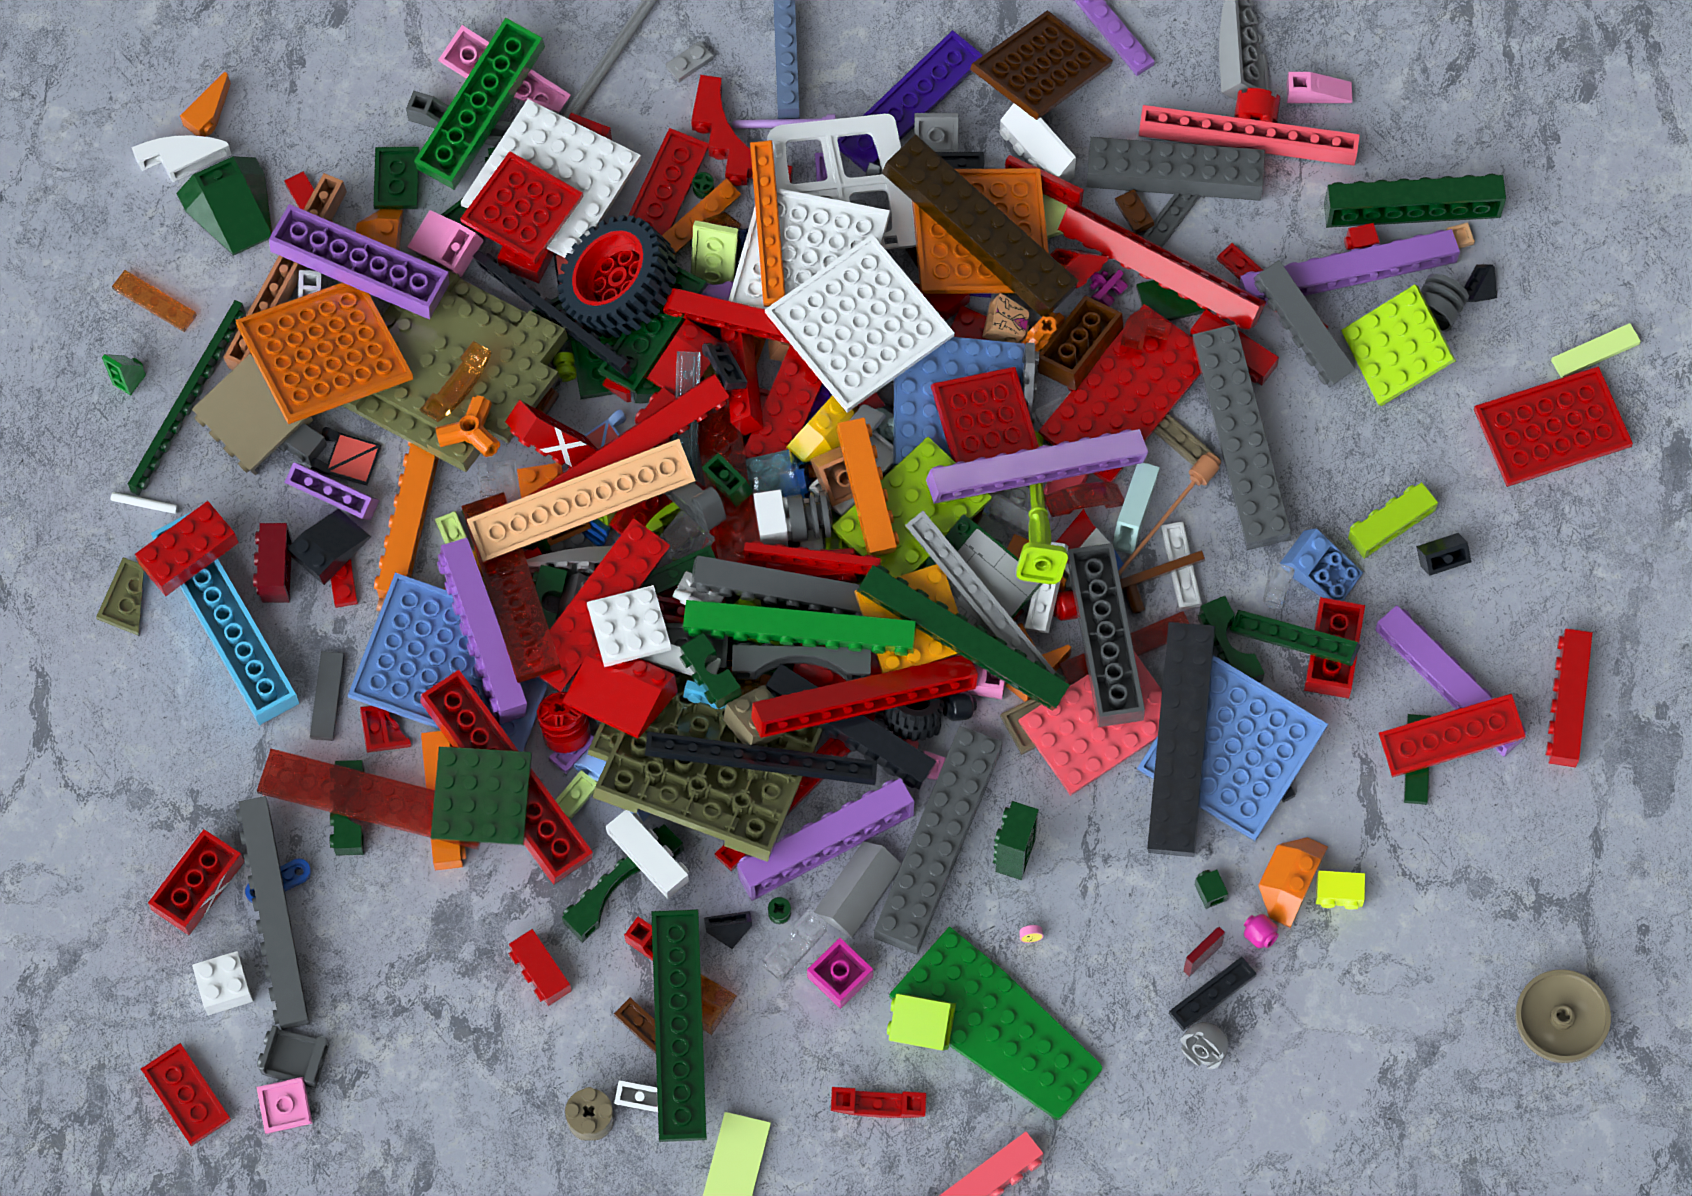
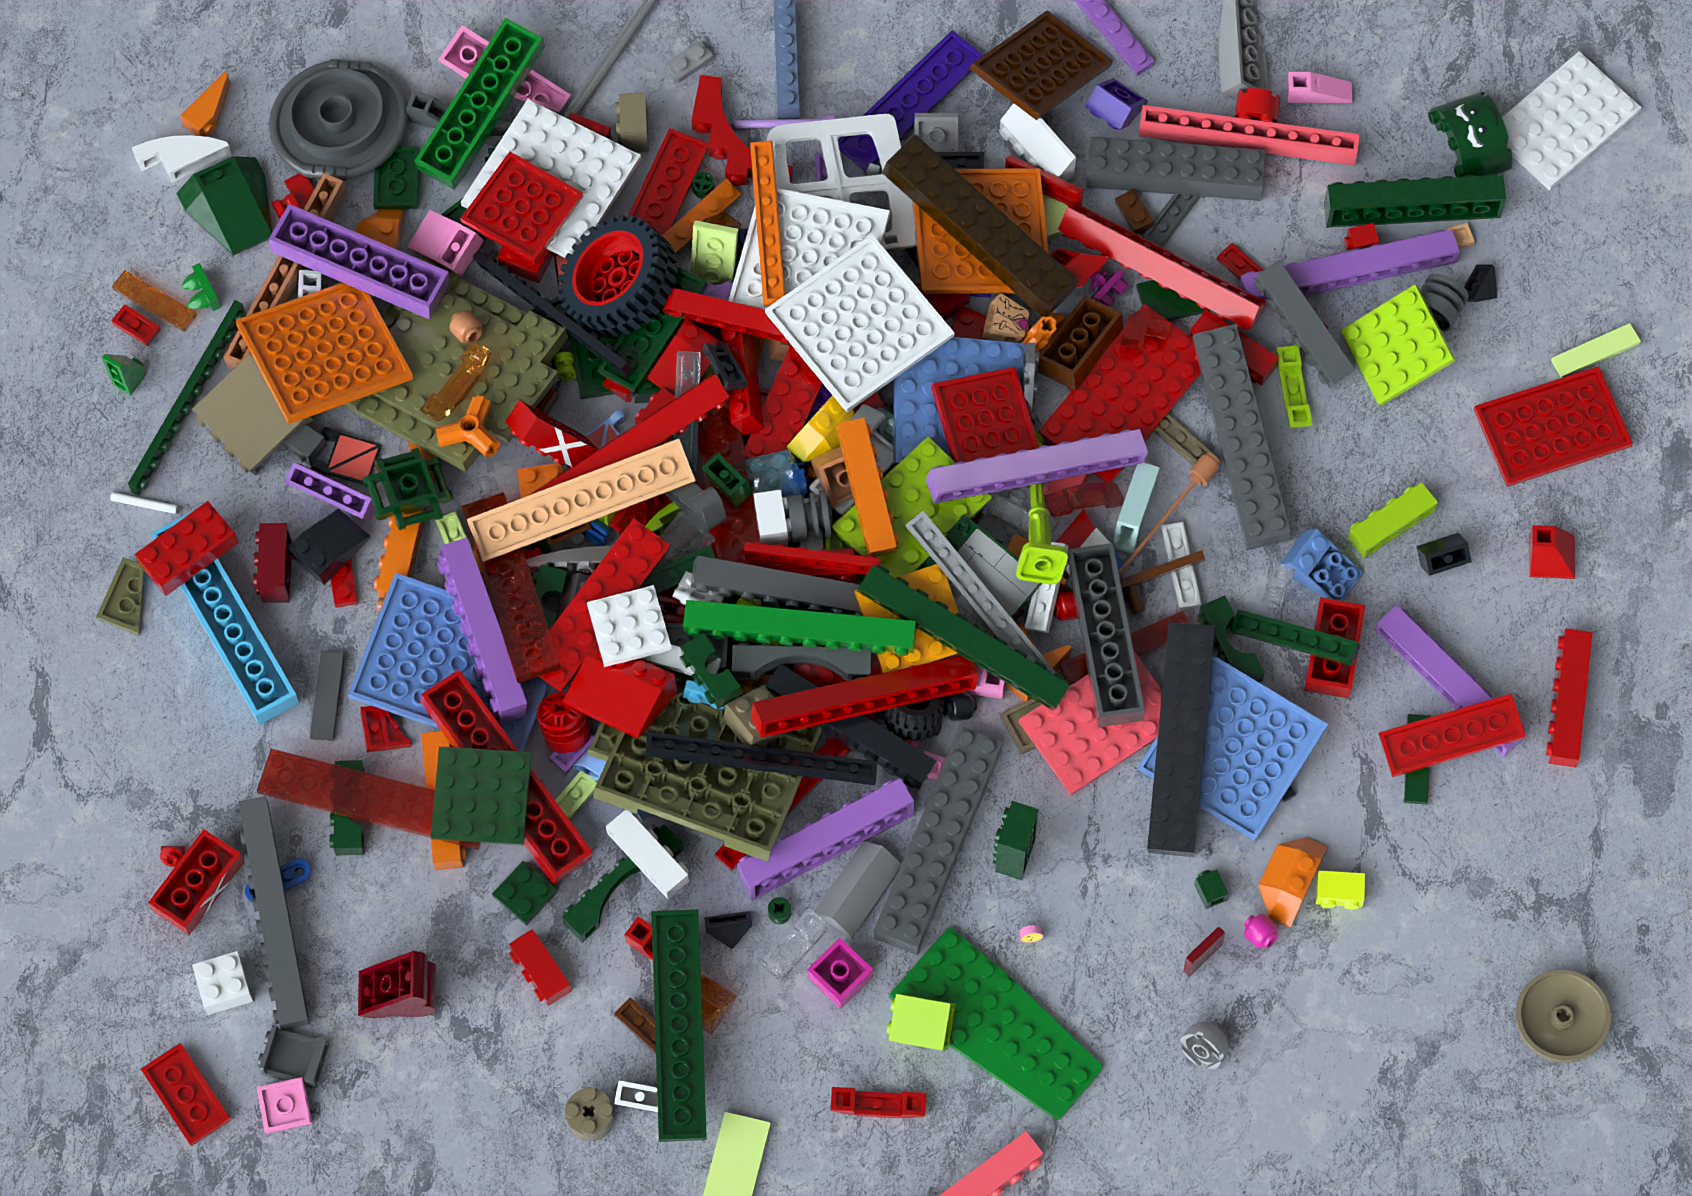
black plate [1169,956,1257,1032] -> none
none -> red plate [111,304,161,347]
none -> red plate [160,846,185,867]
none -> green tile [182,263,221,311]
none -> dark grey piece [269,59,408,181]
none -> red wheel [272,193,300,219]
none -> dark red brick [358,951,436,1018]
none -> dark green brick [363,448,454,530]
none -> nougat head [449,311,483,343]
none -> dark green plate [492,861,558,926]
none -> dark tan brick [615,93,649,152]
none -> dark purple slope [1085,78,1148,130]
none -> lime slope [1276,345,1312,428]
none -> dark green cylinder [1428,92,1512,177]
none -> white plate [1502,51,1642,191]
none -> red slope [1529,525,1575,579]

